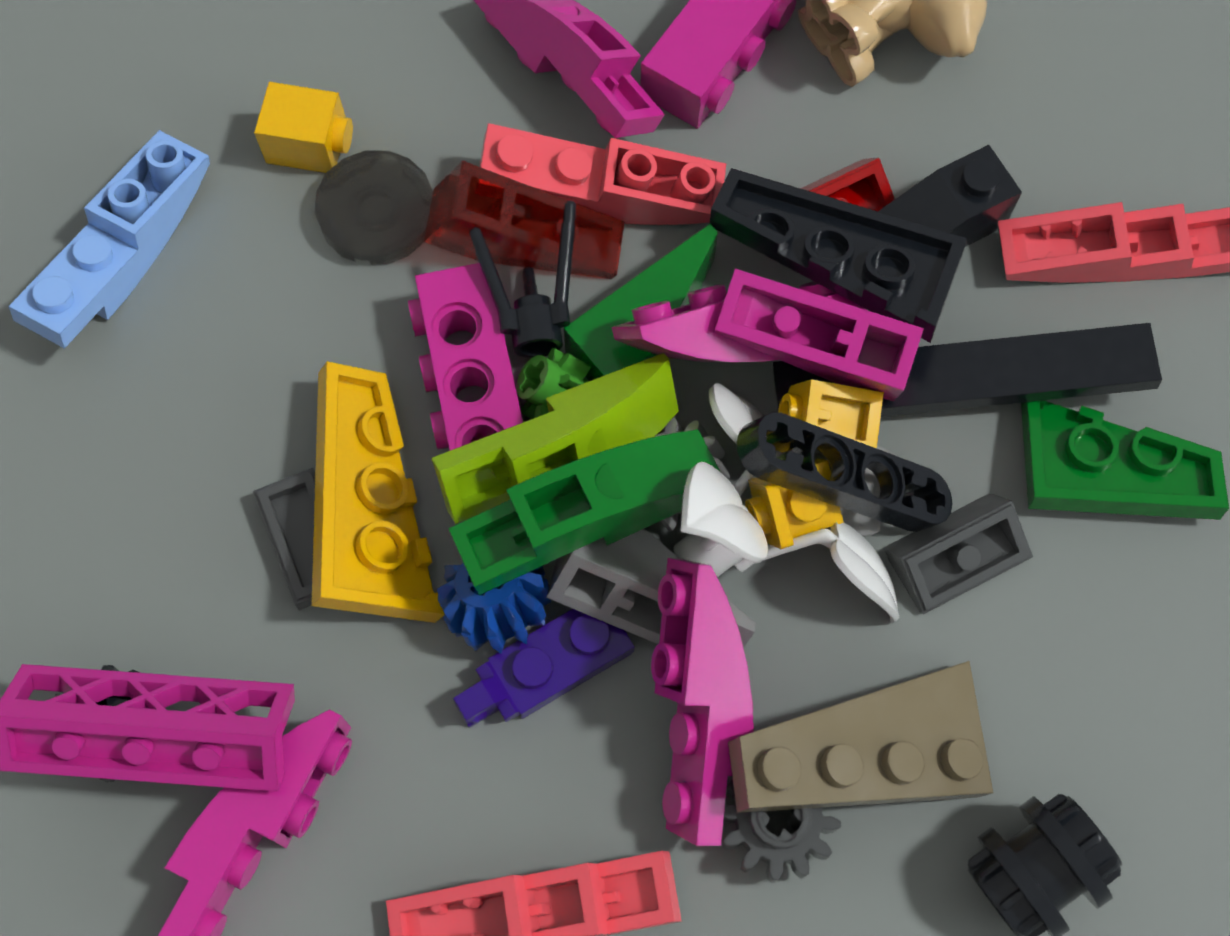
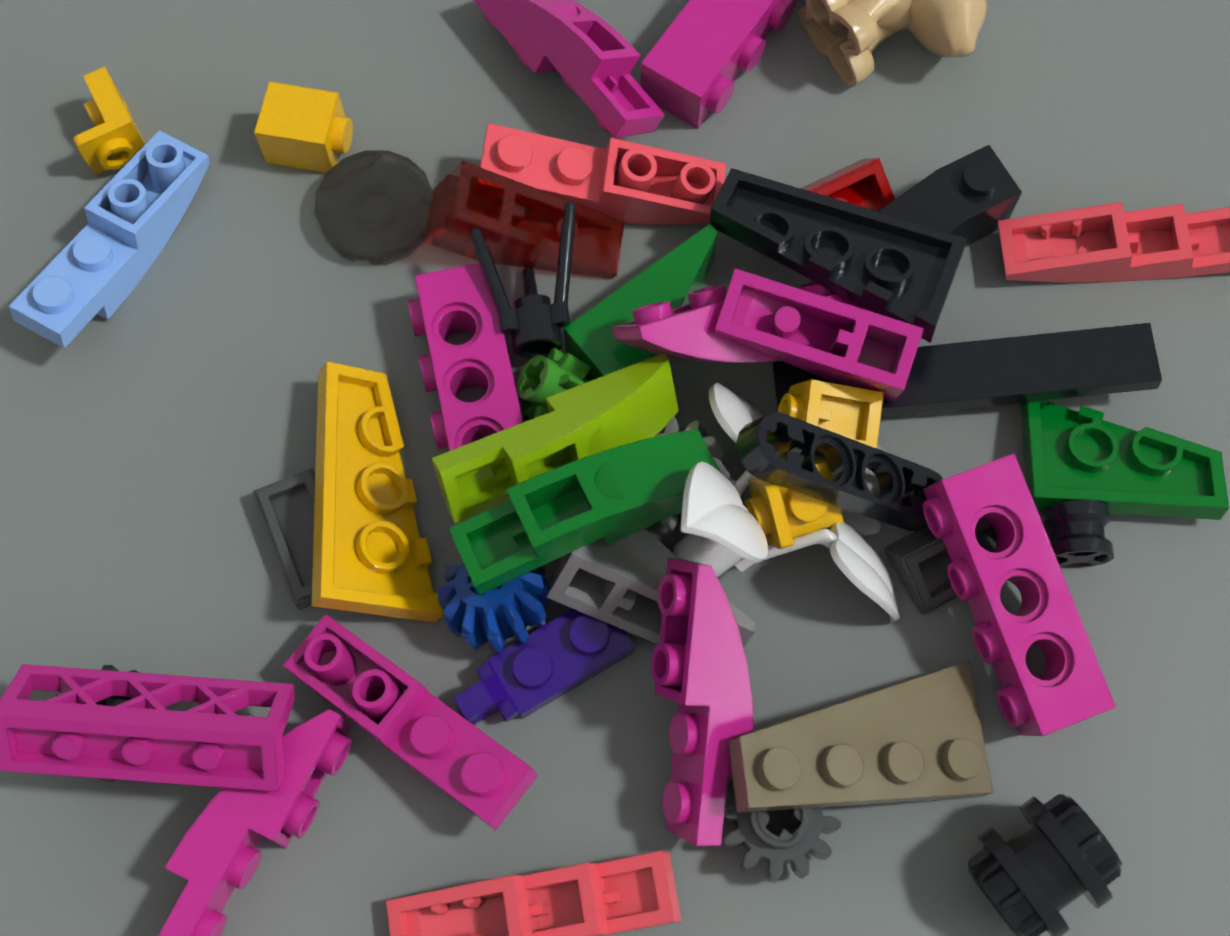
none -> yellow bracket [73,66,145,175]
none -> dark pink slope [283,614,538,831]
none -> dark pink brick [923,454,1116,736]
none -> black wheel [1043,500,1114,568]

